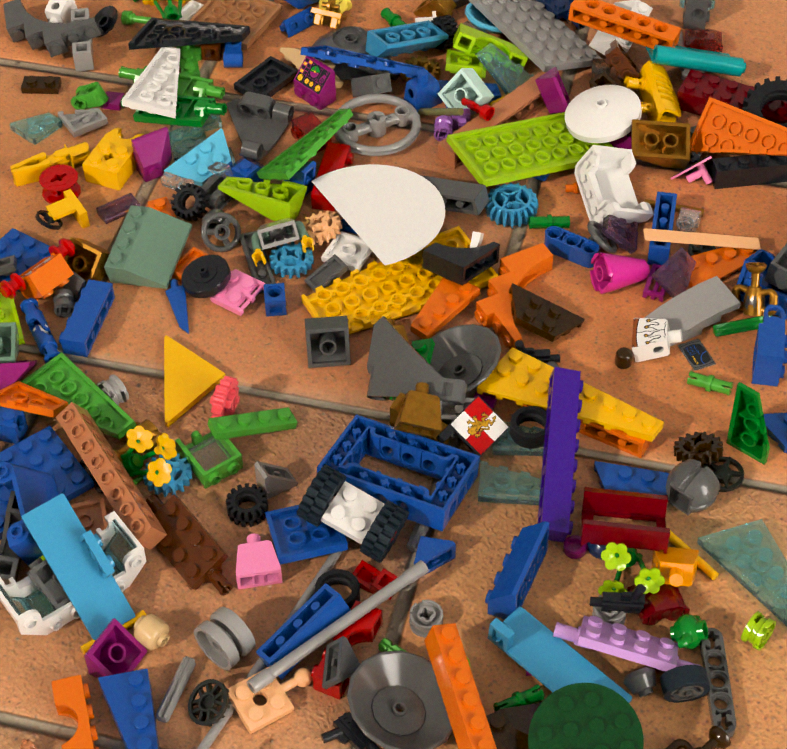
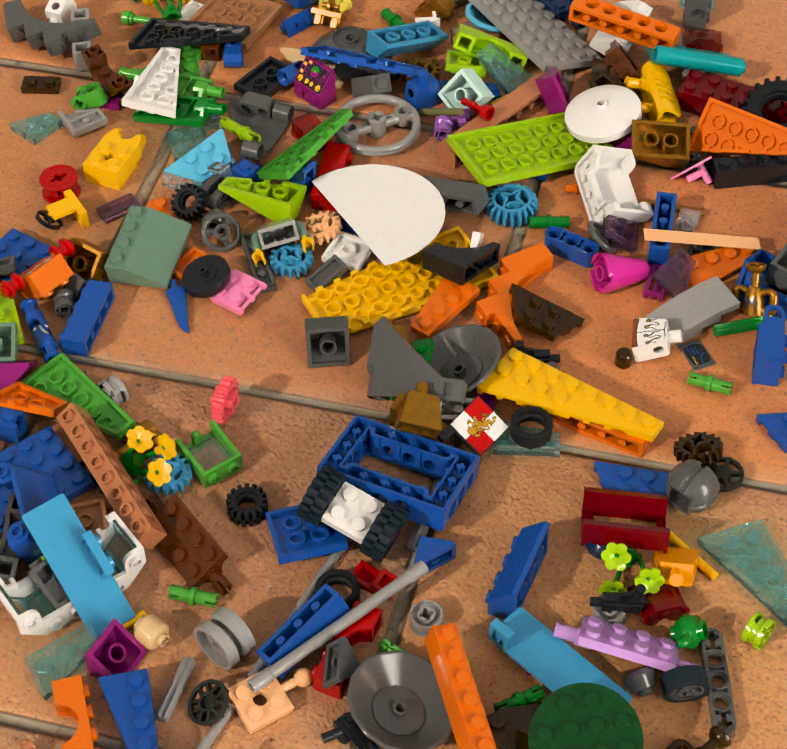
yellow arm [10,142,90,187] -> none
black dish [94,6,118,37] -> none
magenta slope [131,127,172,182] -> none
yellow tile [164,335,226,427] -> none
bright green plate [207,407,298,440] -> none
bright pink torso [236,534,283,590] -> none
light grey slope [254,461,298,499] -> none
blue brick [263,283,287,317] -> none
black tyre [431,15,458,50] -> none
clear light blue wing [478,461,541,505] -> none
dark purple brick [537,367,583,542] -> none
magenta tile [563,535,587,559] -> none
green wedge [726,382,770,465] -> none
none -> clear light blue wing [24,621,98,701]
none -> reddish brown slope [81,44,133,98]
none -> bright green pin [168,584,218,608]
none -> lime pin [219,116,261,143]
none -> blue piece [277,61,303,86]

